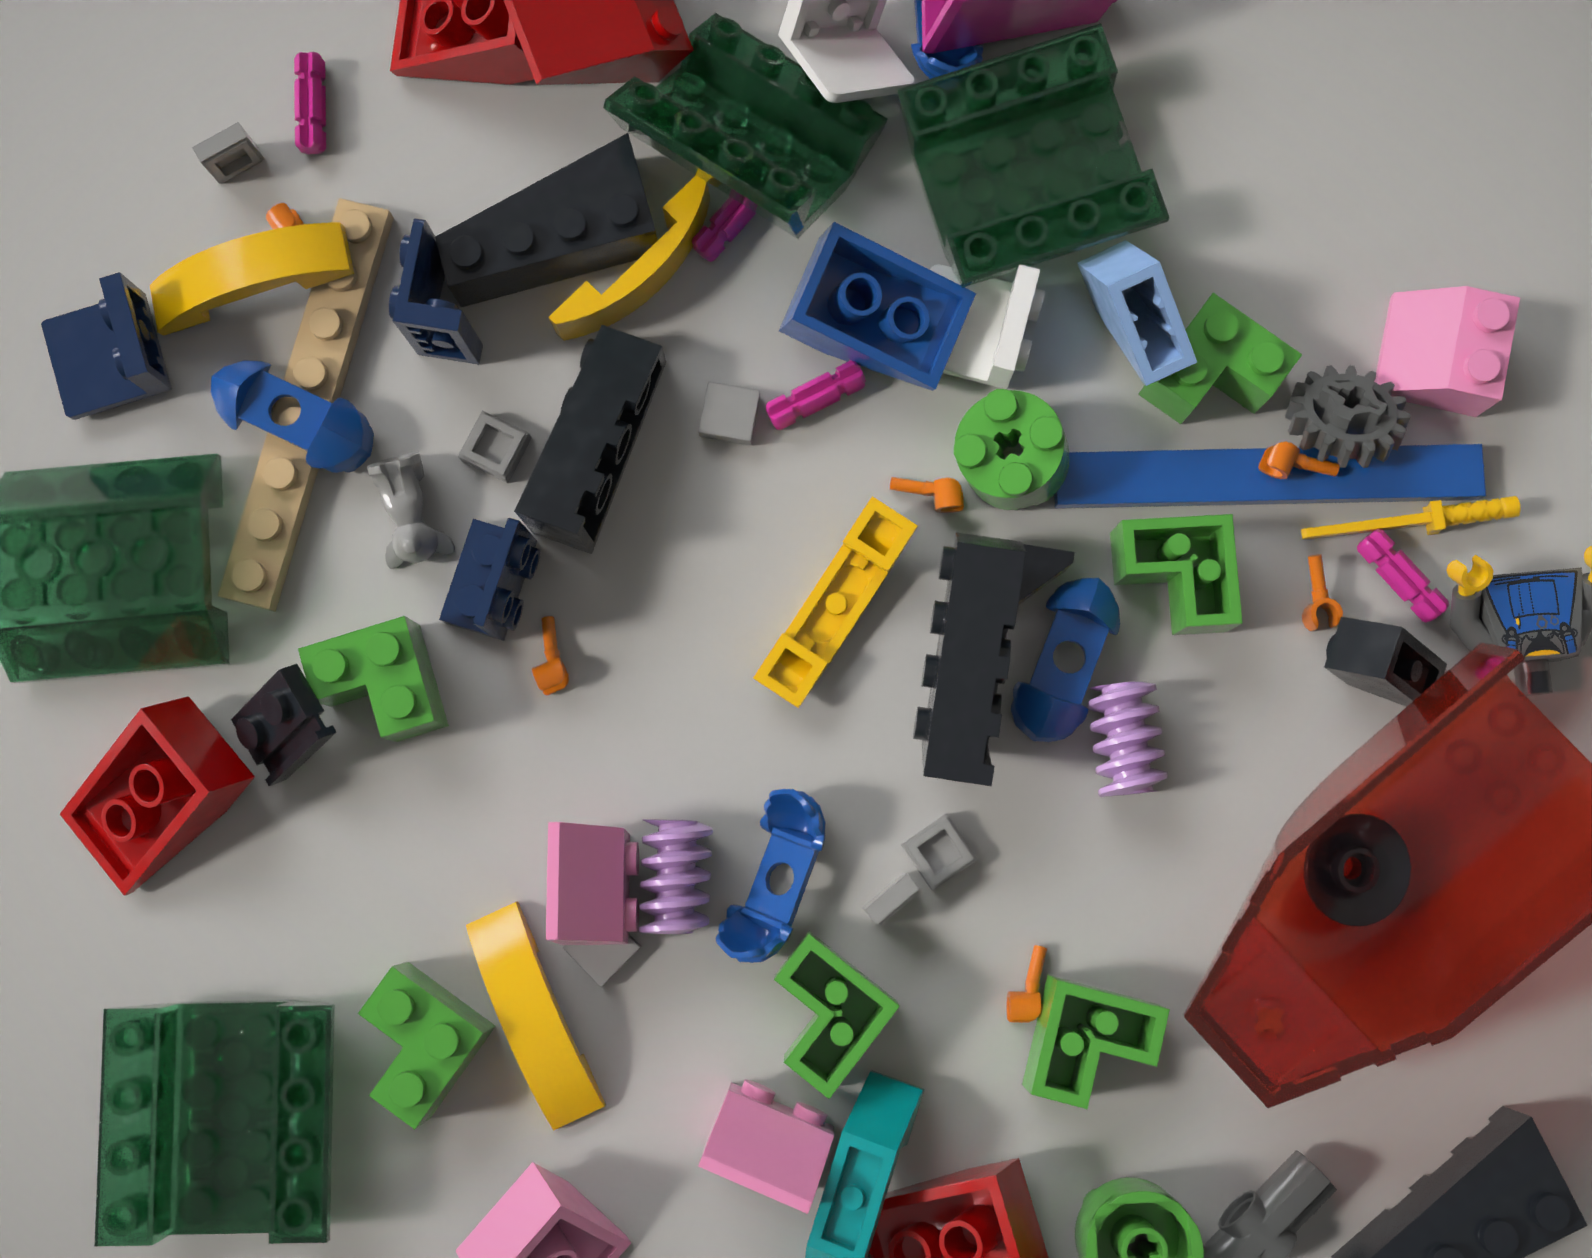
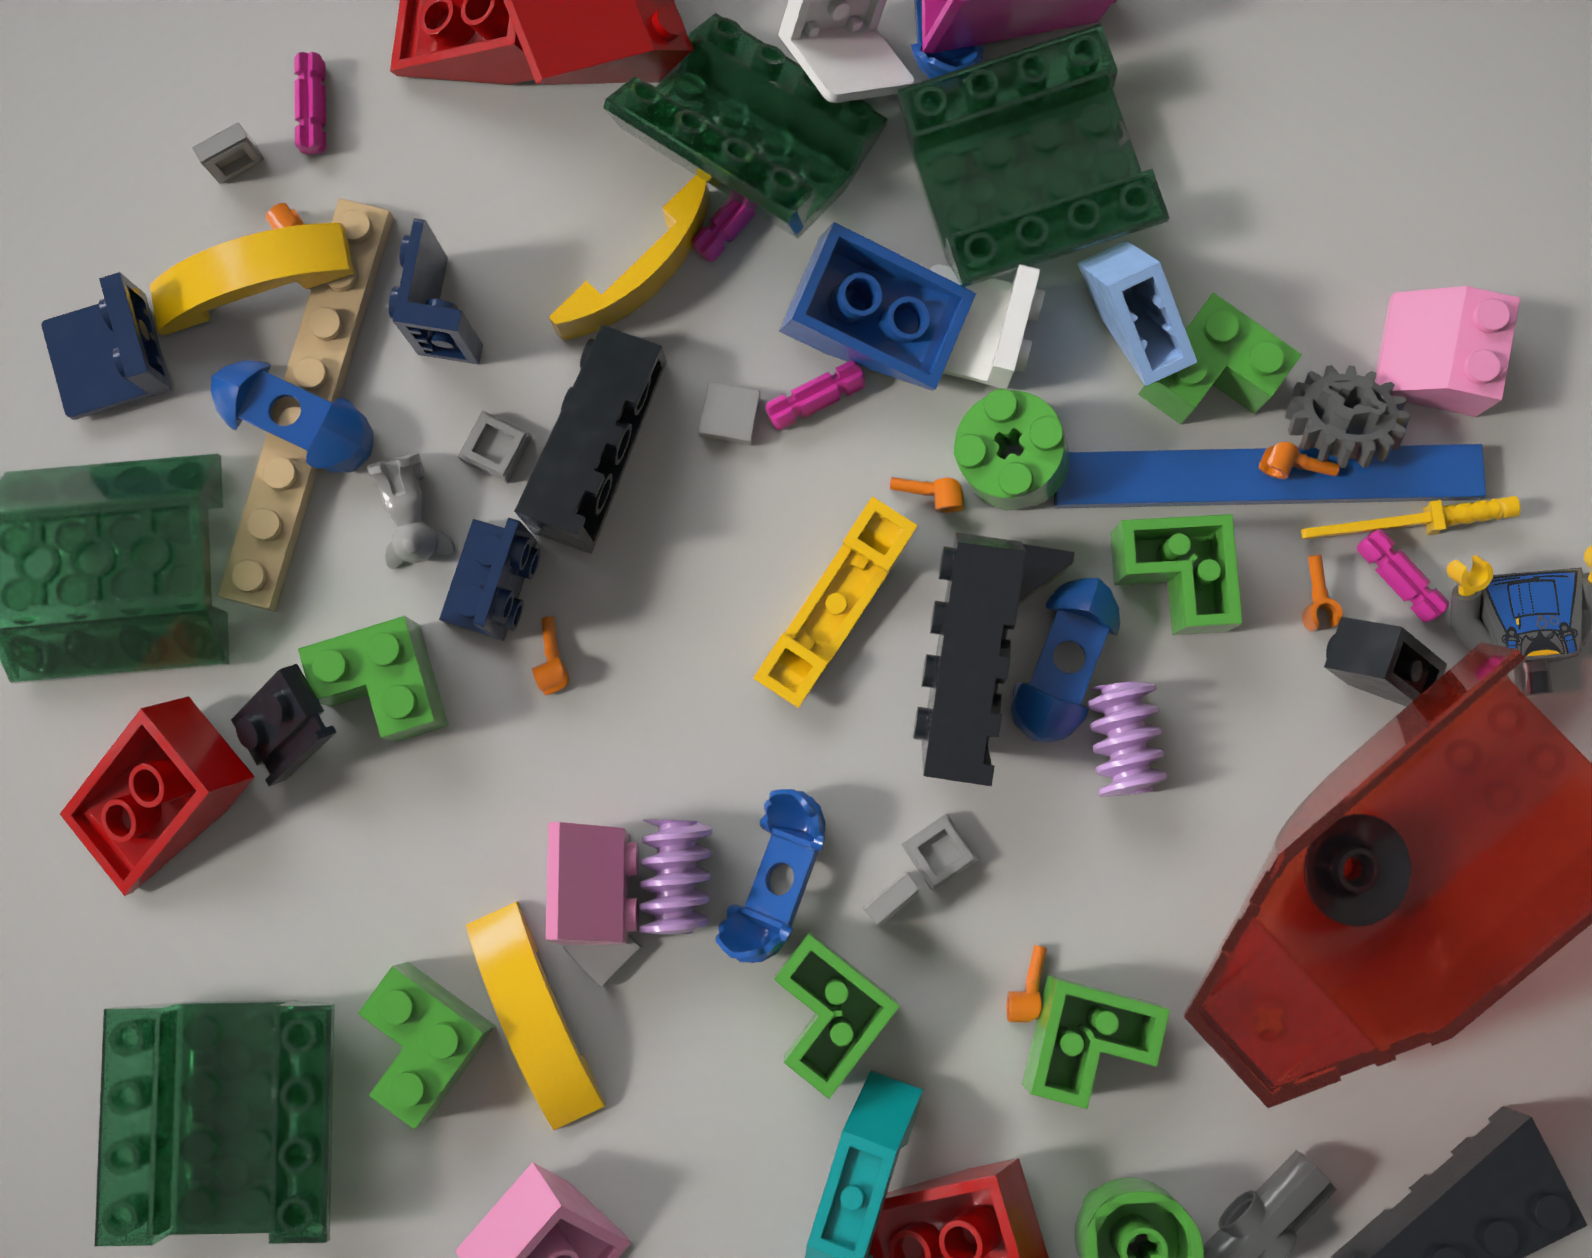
black wedge [435,133,658,308] -> none
bright pink slope [698,1079,834,1214] -> none

